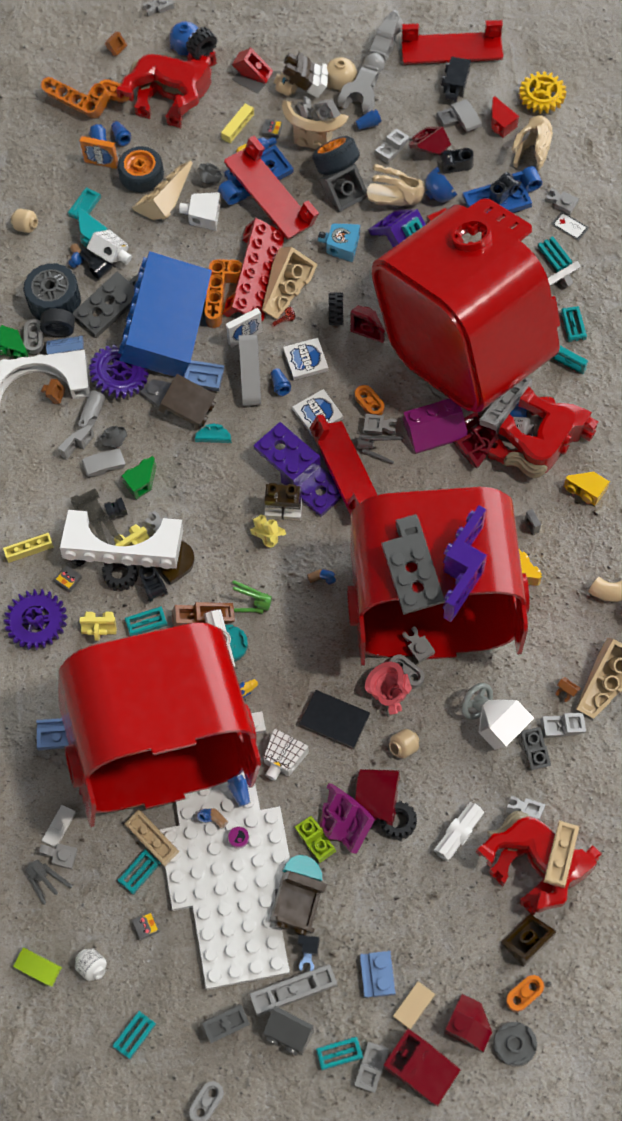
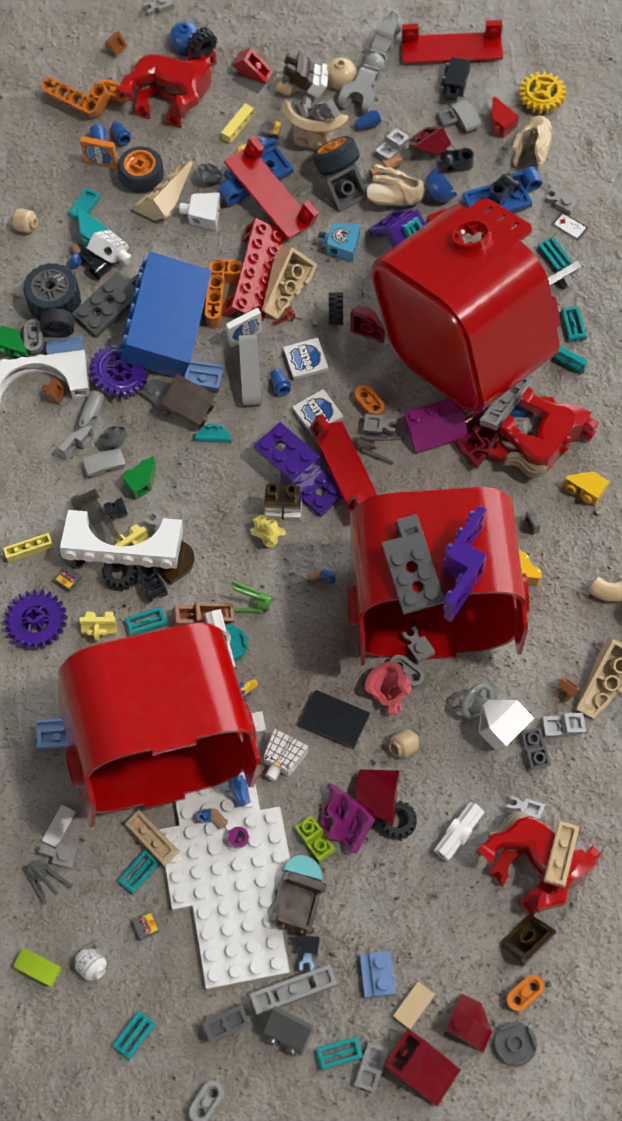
none -> nougat pin [368,153,404,178]

